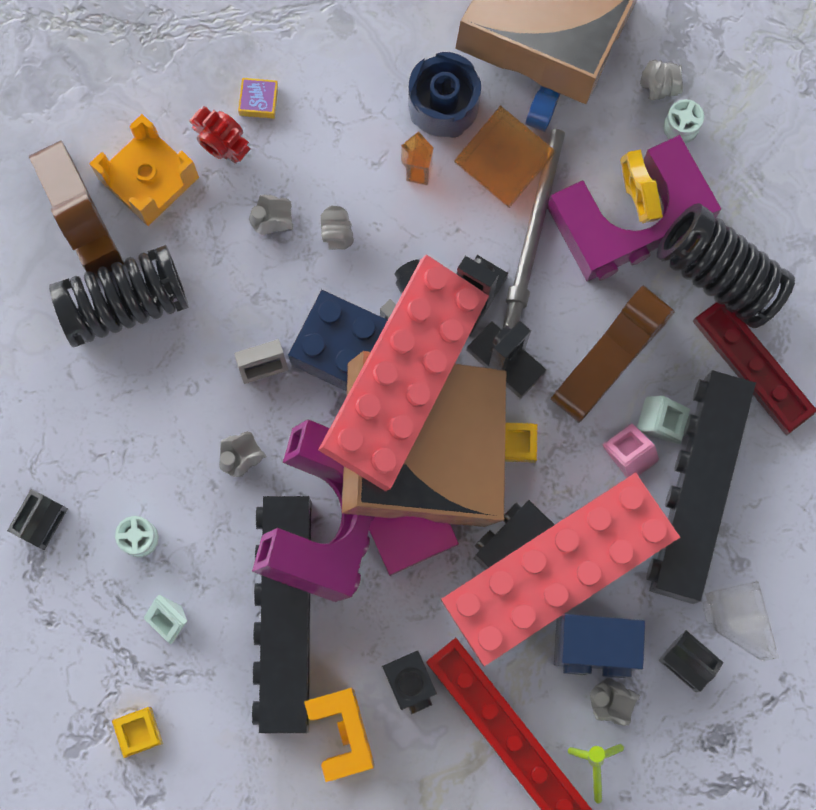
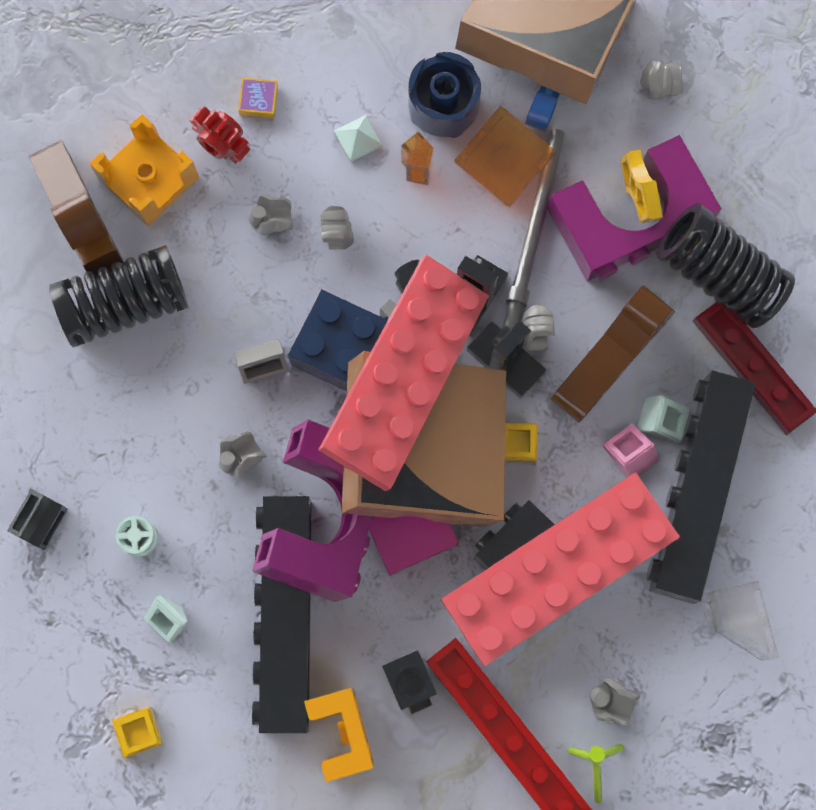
dark blue brick [554,614,645,678] -> none
black piece [659,630,724,692] -> none
light aqua wheel [663,99,704,144] -> none
none -> light aqua slope [334,115,382,162]
none -> light grey arm [522,304,555,351]

